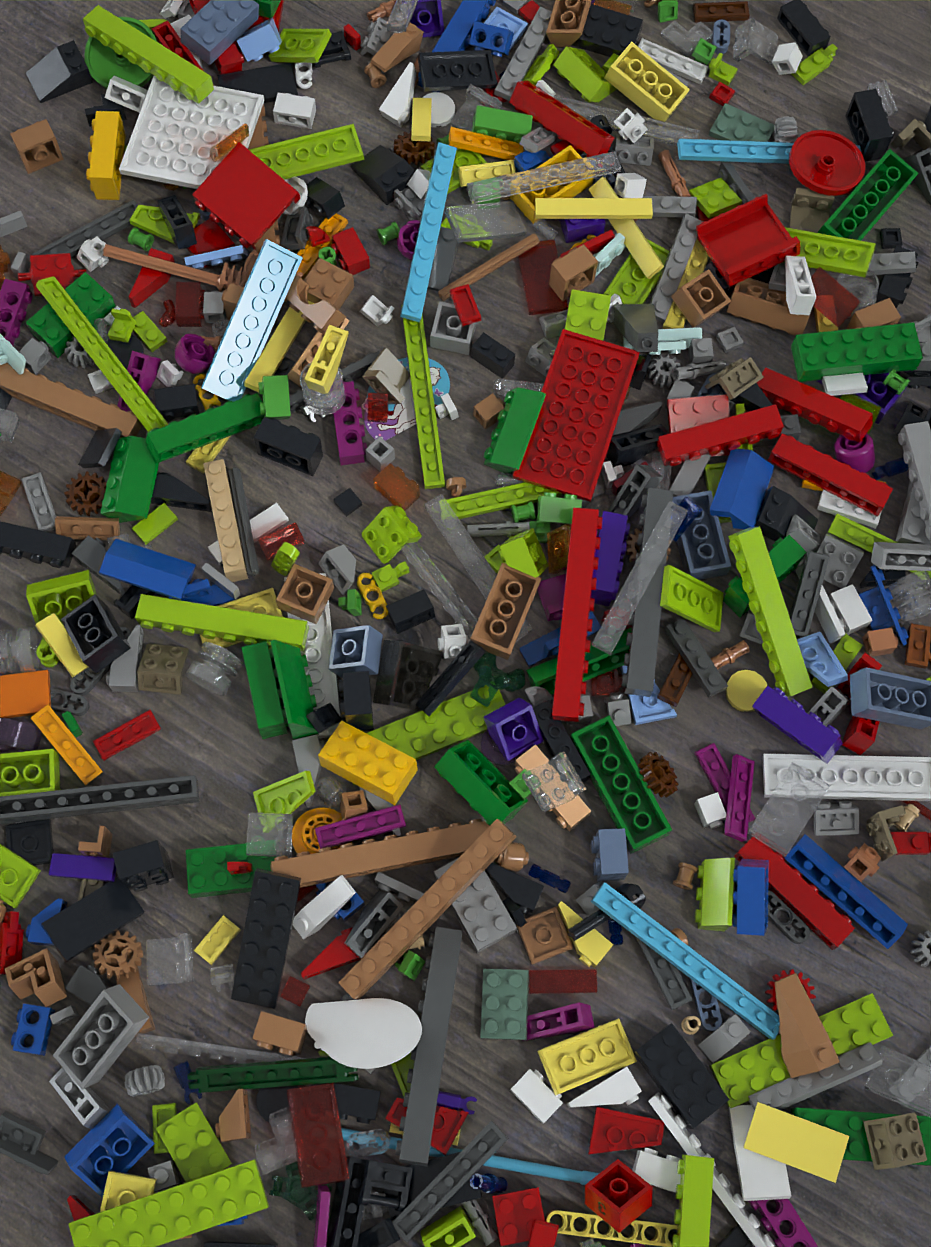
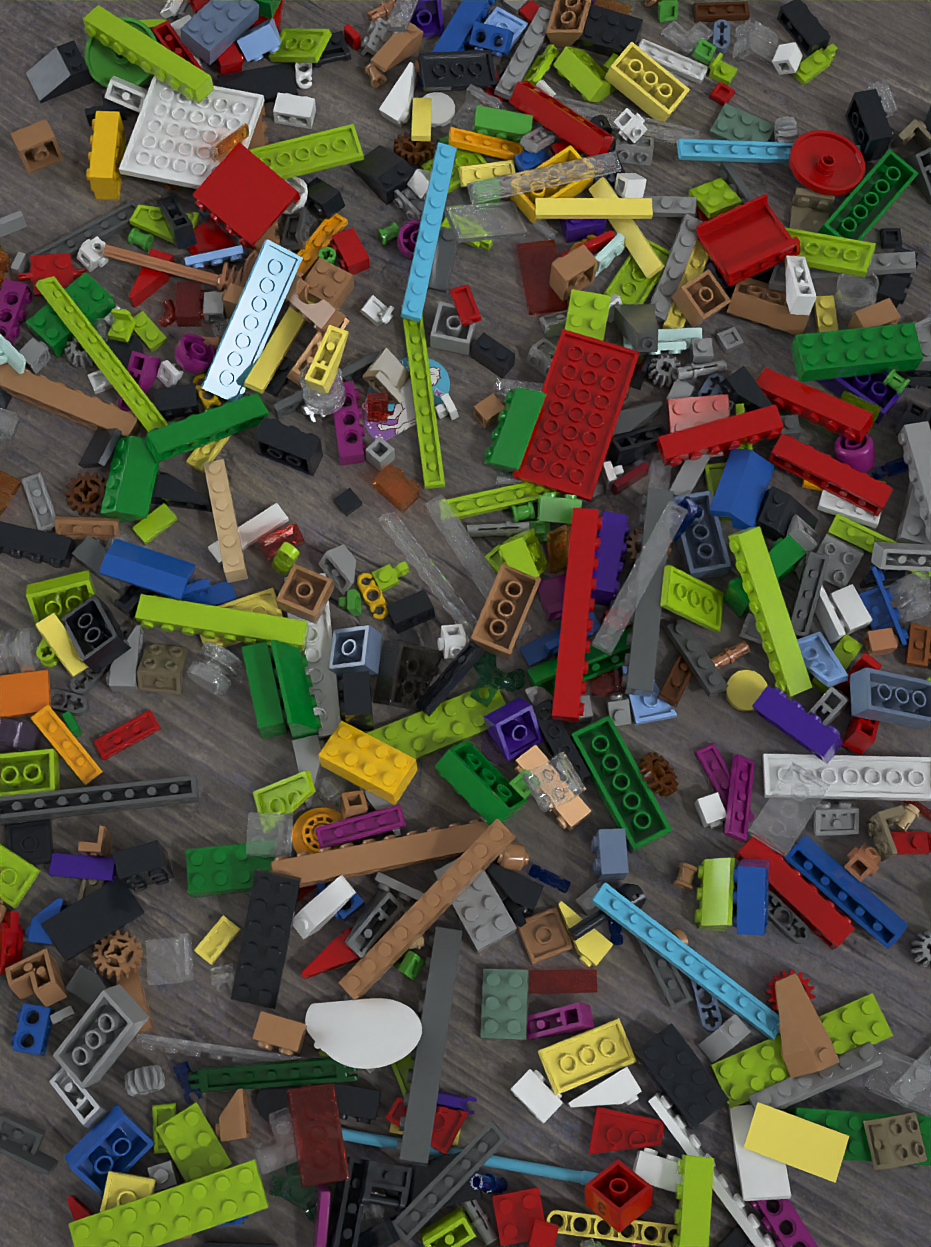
light grey tile [201,563,240,600] -> none
red tile [227,862,253,875] -> none
dark grey axle [228,467,259,576] -> none
bright green brick [258,375,291,420] -> none
clear red tile [280,976,311,1007] -> none
red tile [306,226,331,247] -> none
black tile [307,703,342,734] -> none
clear beam [346,1129,390,1158] -> none
lime bracket [362,505,422,564] -> none
medium nougat axle [438,234,540,301] -> none
medium nougat tile [446,477,467,498] -> none
dark grey slope [608,465,663,520] -> none
nougat pin [658,150,691,197] -> none
tan pin [681,1016,701,1035] -> none
dark tan bracket [705,357,764,400] -> none
clear red piece [811,267,861,328] -> none
white tile [822,373,868,396] -> none

